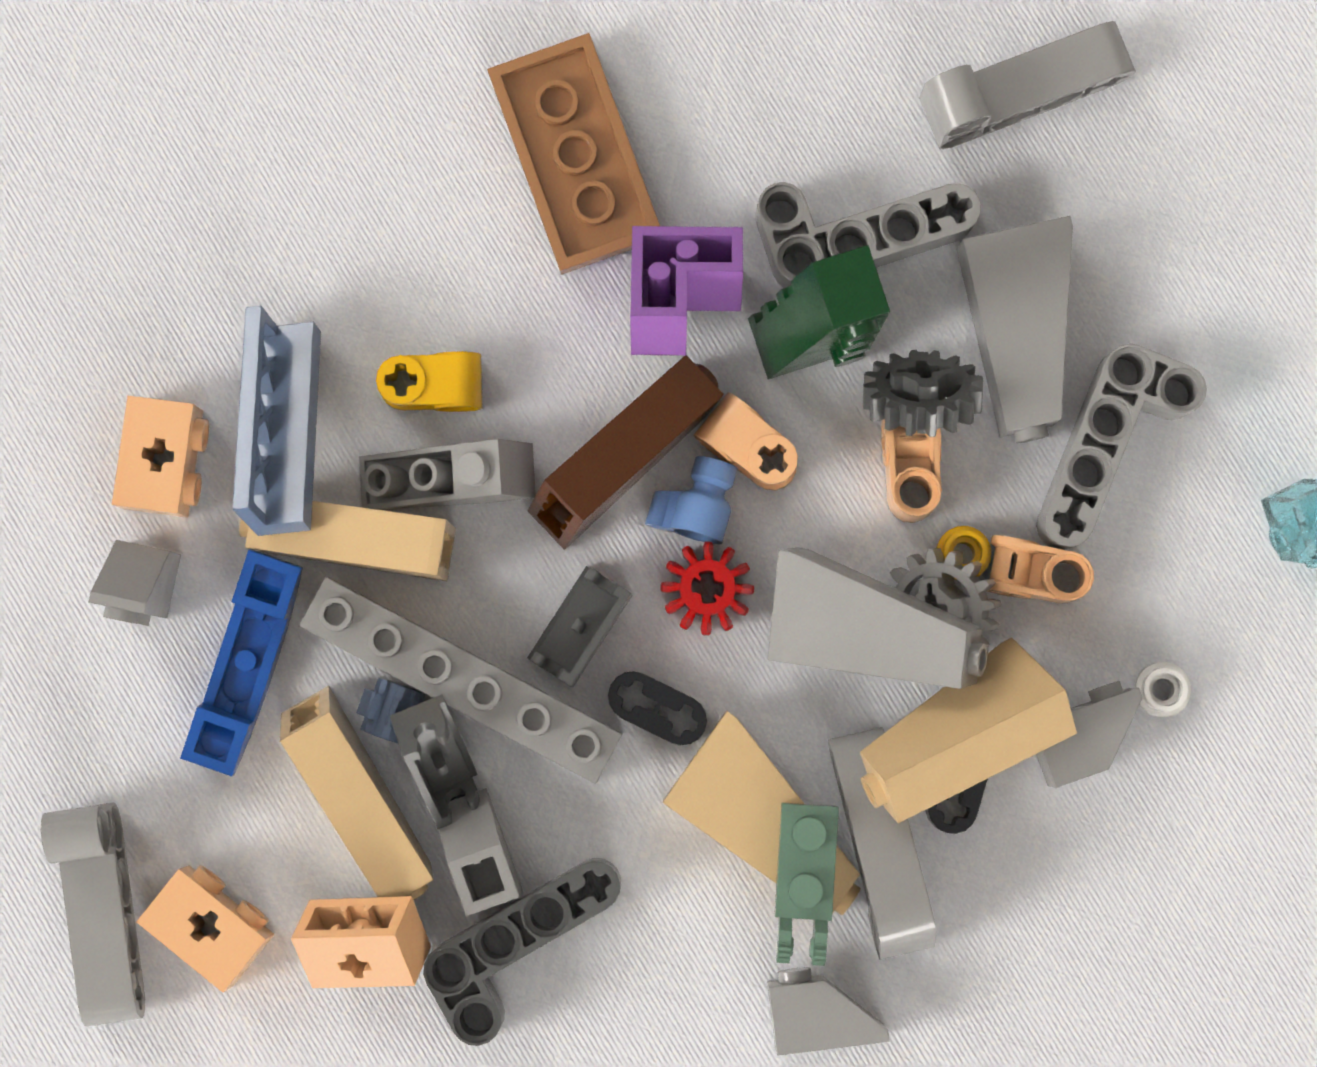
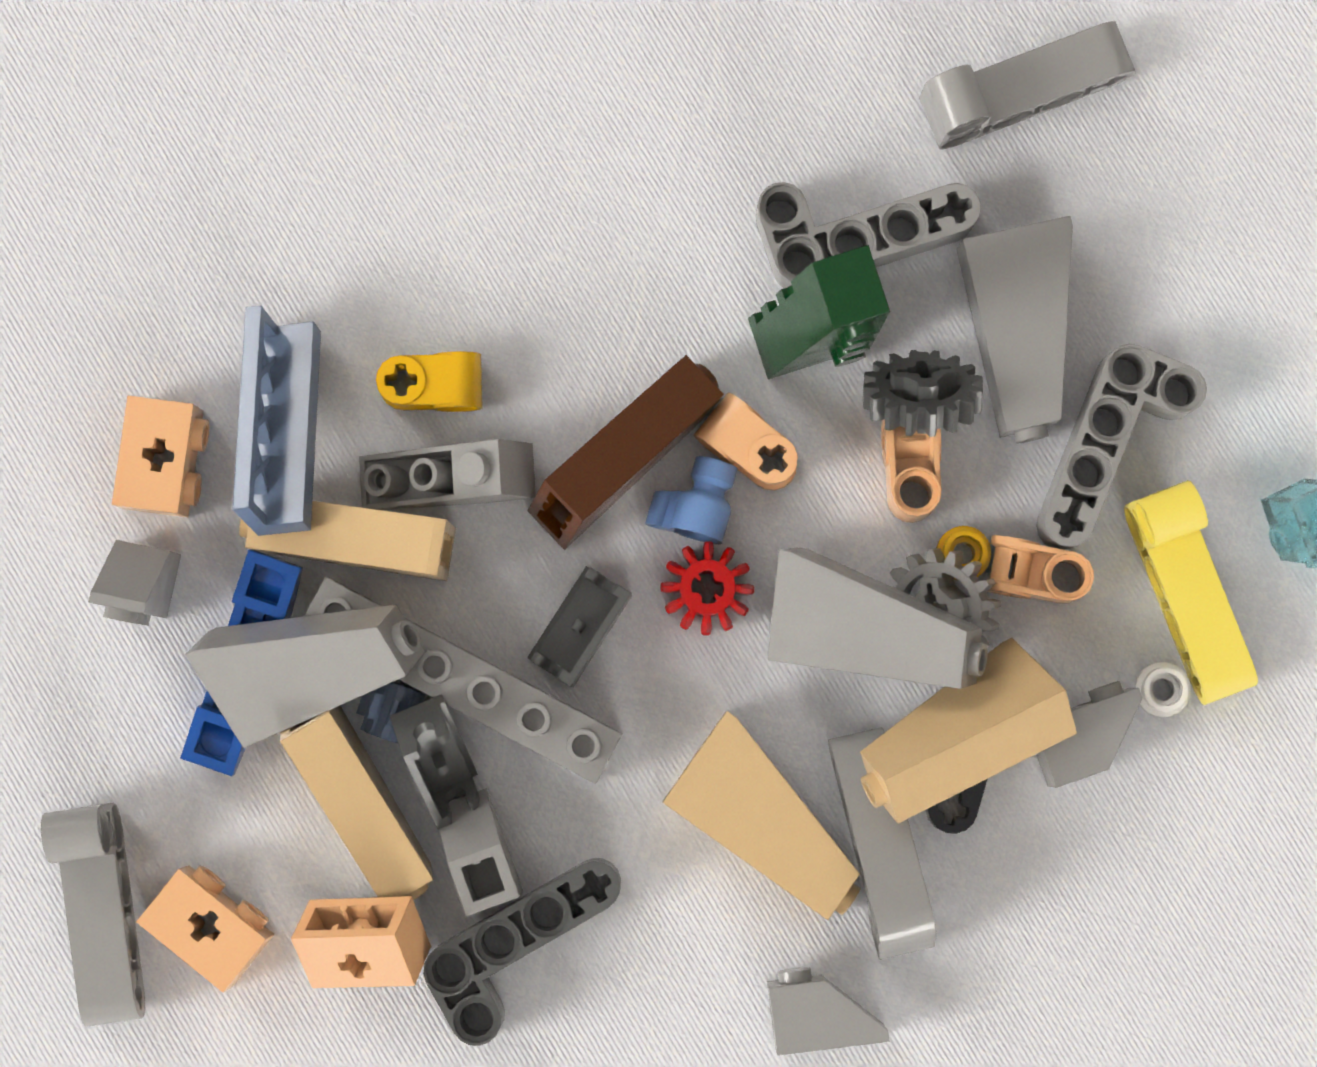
medium nougat plate [487,33,660,275] -> none
black beam [608,671,707,745] -> none
medium lavender brick [630,226,743,356] -> none
sand green hinge [774,803,839,966] -> none
none -> light grey slope [185,605,425,748]
none -> light yellow beam [1124,480,1258,705]

